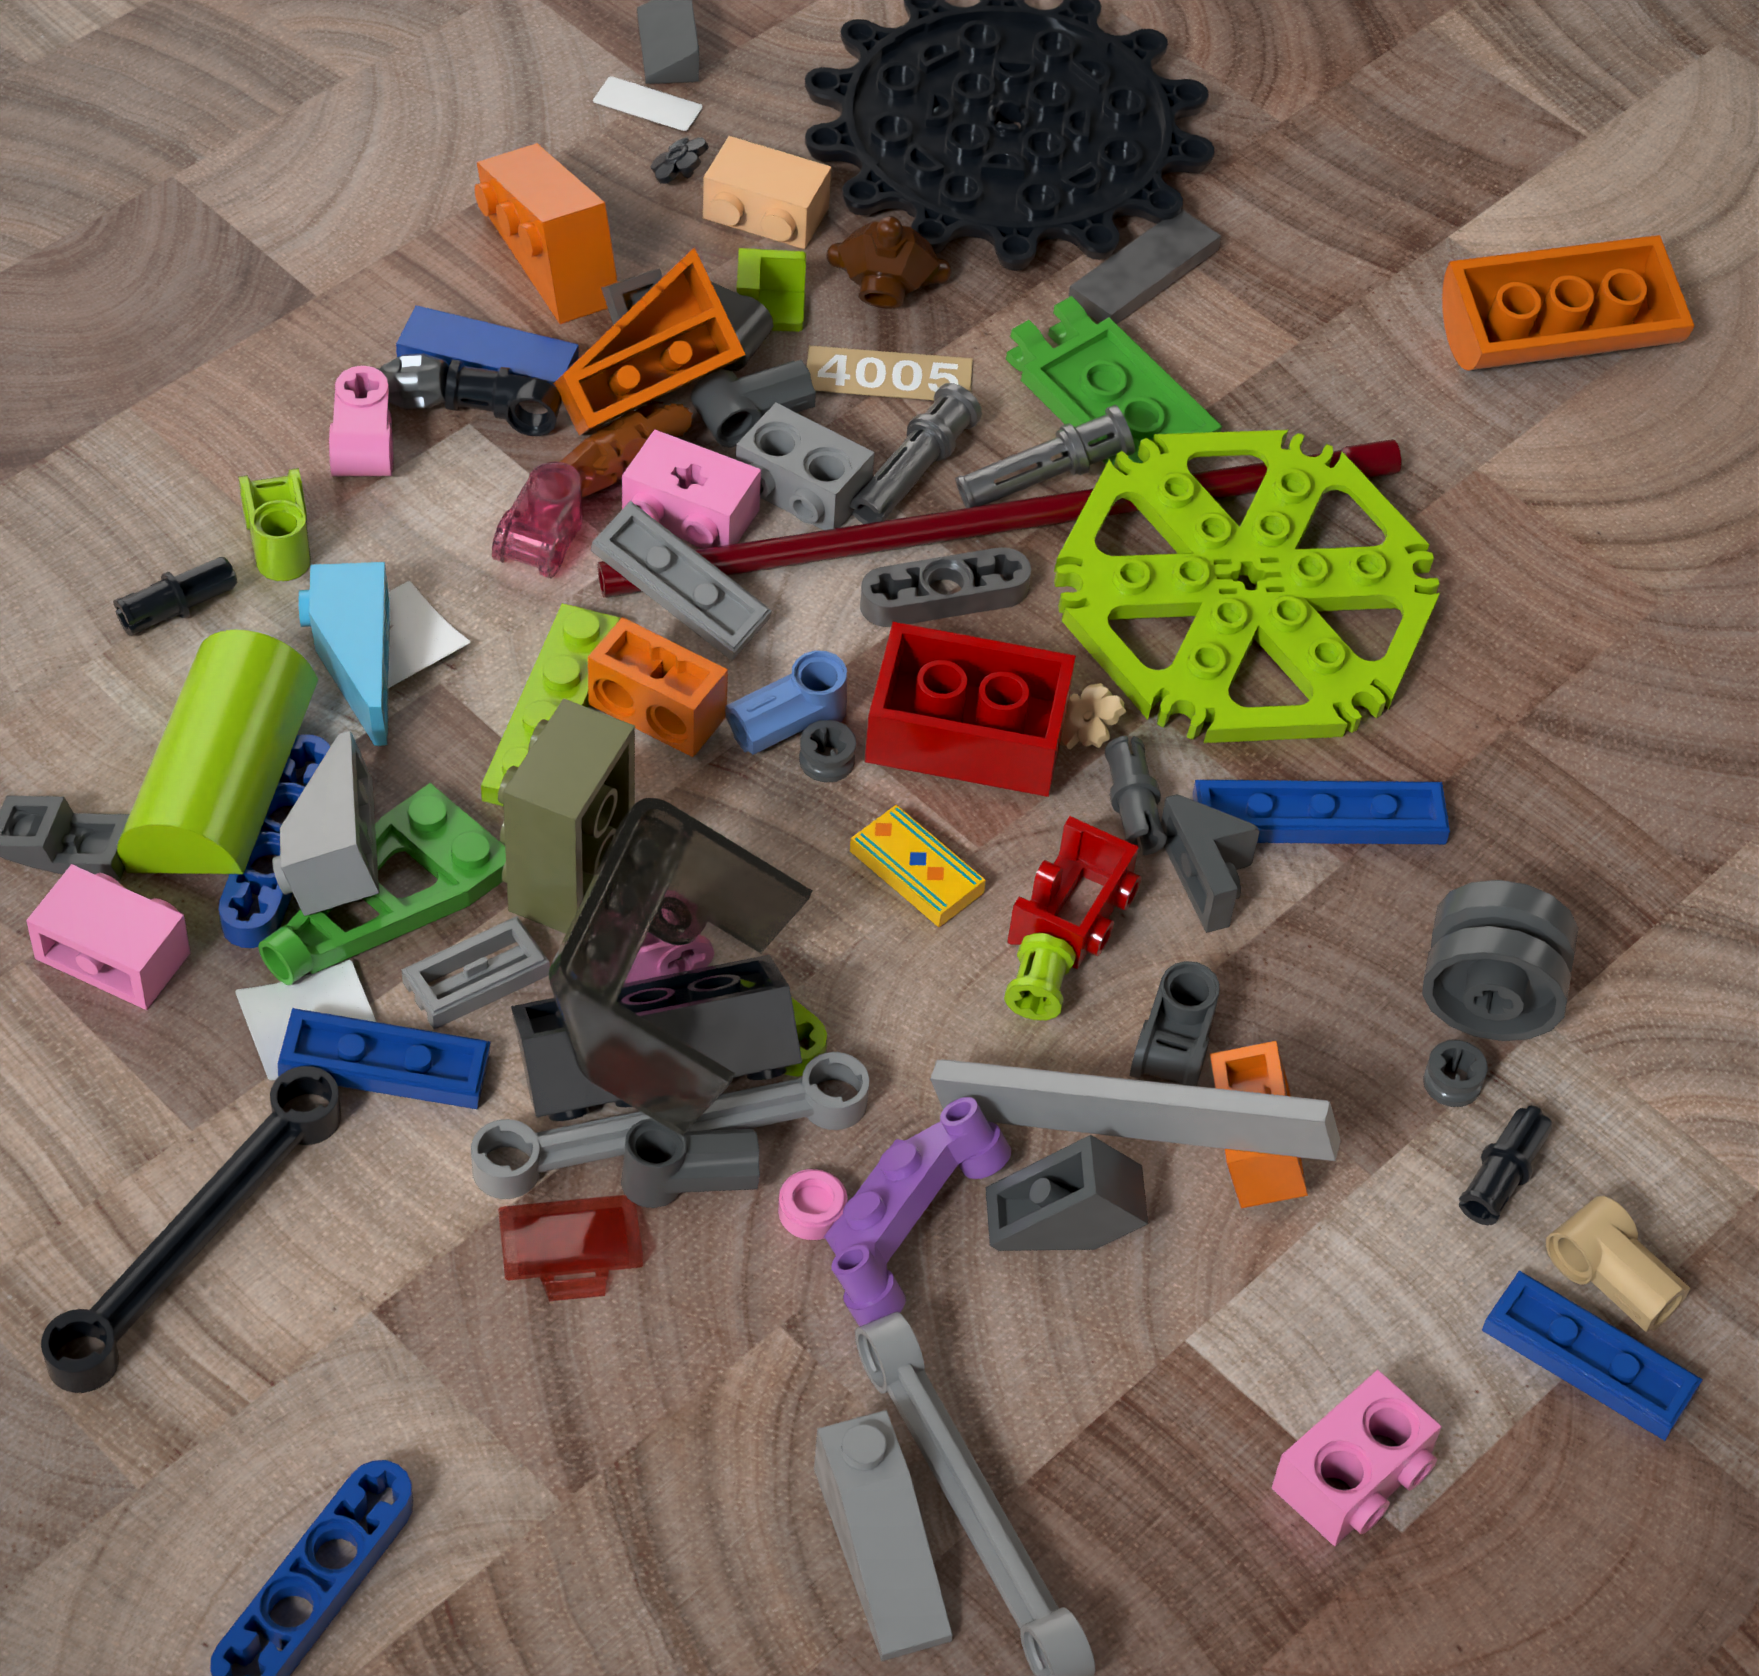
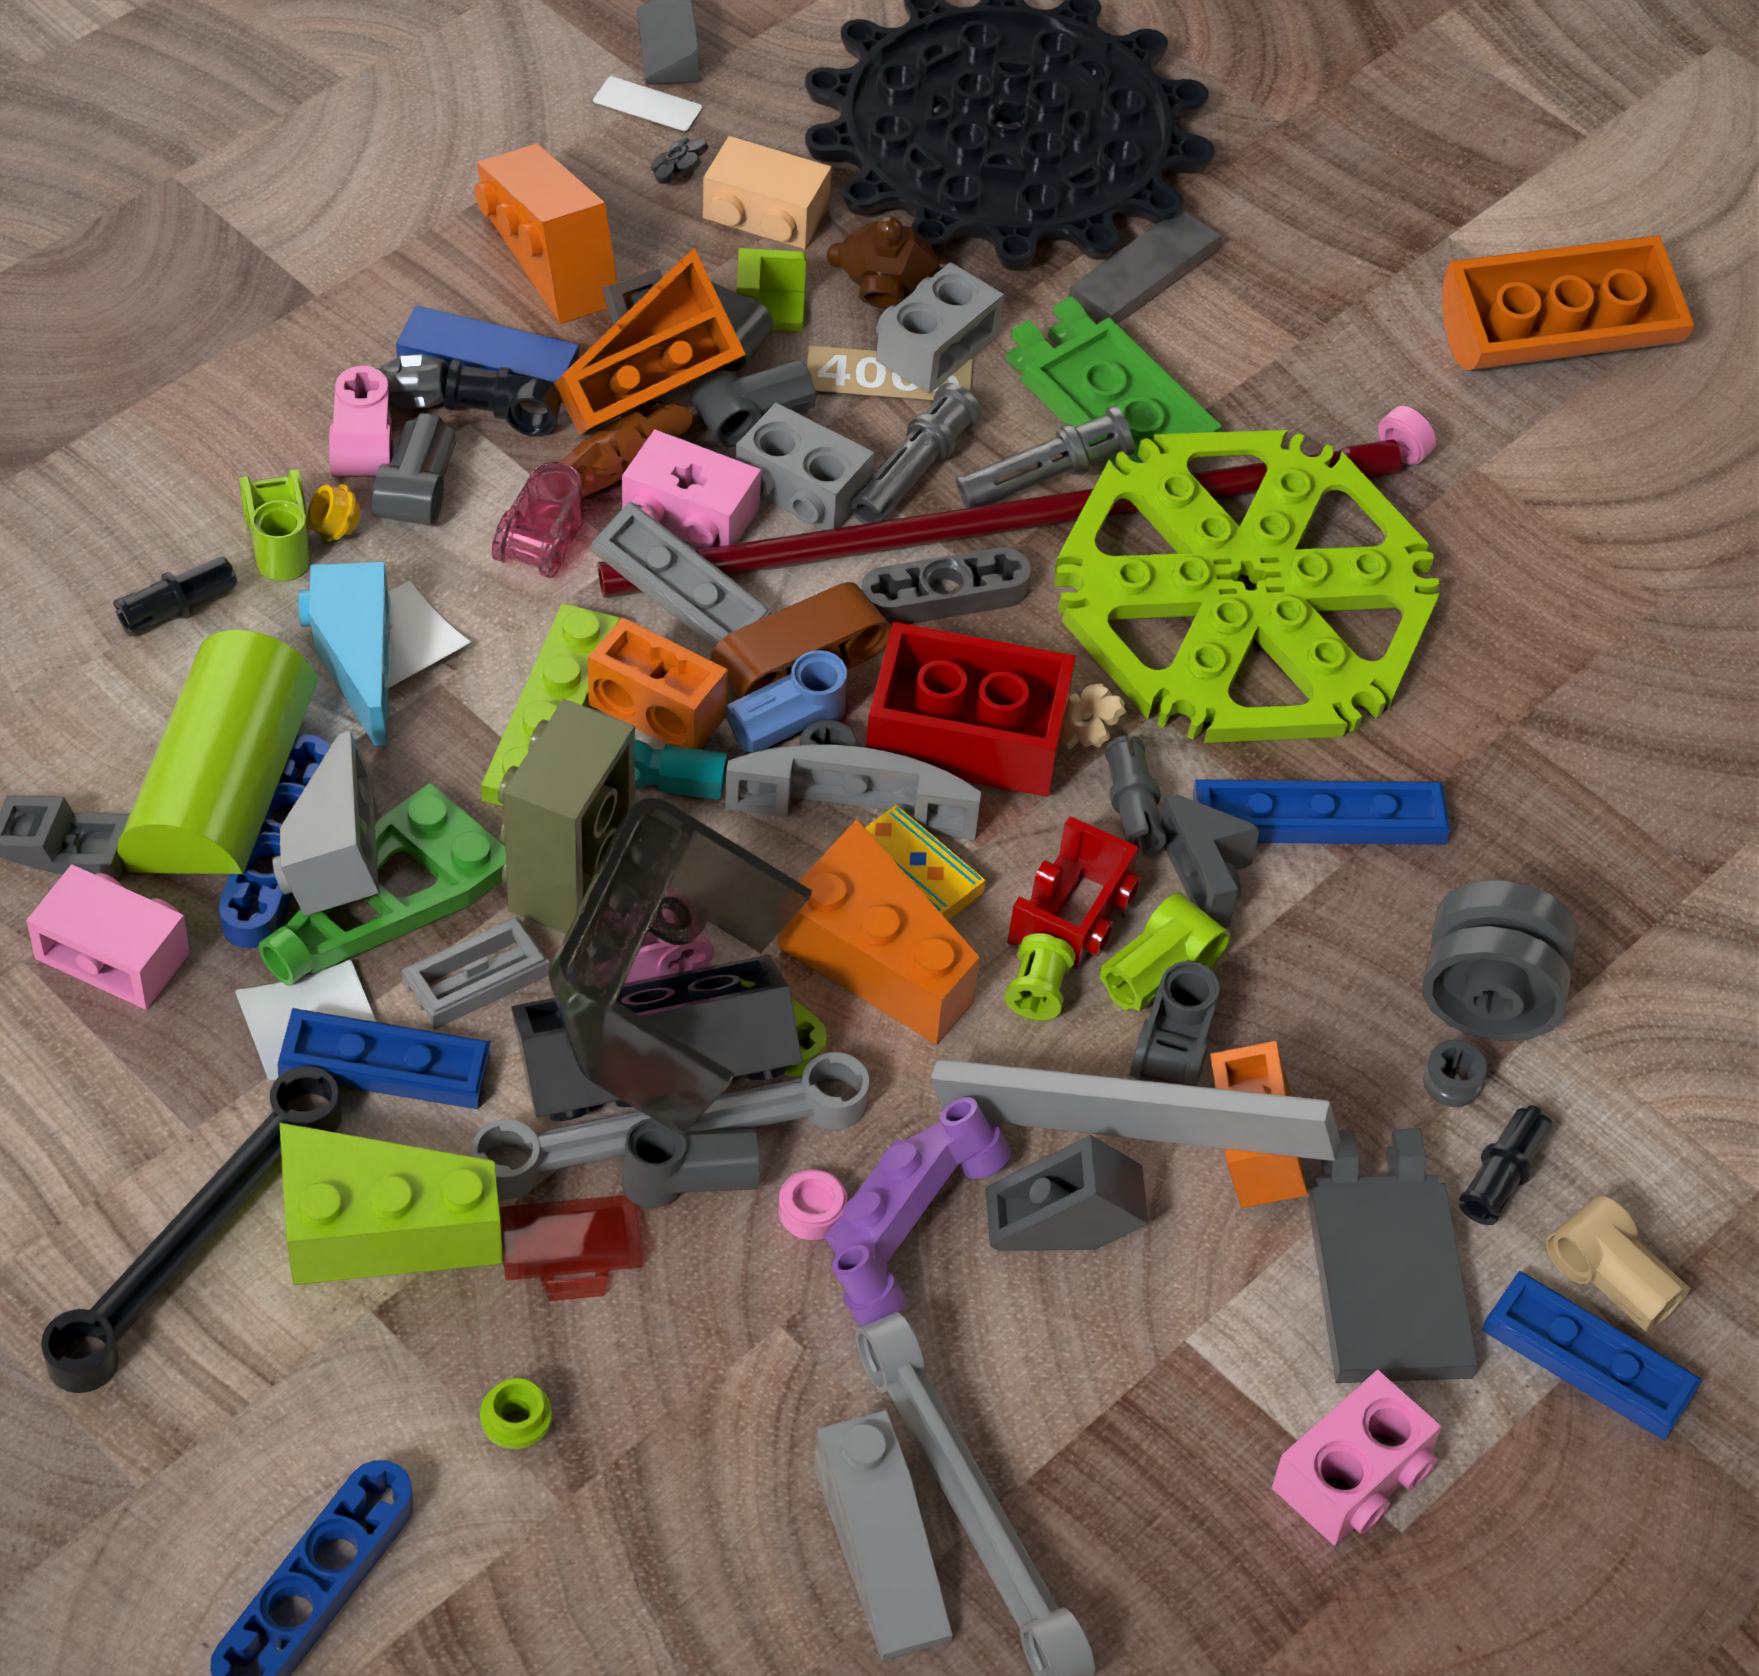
none -> lime wedge [280,1123,503,1285]
none -> yellow plate [307,484,361,542]
none -> dark grey piece [372,413,456,527]
none -> lime plate [480,1378,552,1449]
none -> teal bar [635,740,727,800]
none -> dark orange beam [710,582,891,699]
none -> light grey slope [725,744,981,840]
none -> orange wedge [778,819,980,1045]
none -> light grey brick [876,262,1004,393]
none -> lime piece [1099,892,1230,1012]
none -> dark grey tile [1308,1128,1478,1383]
none -> bright pink tile [1378,406,1436,465]

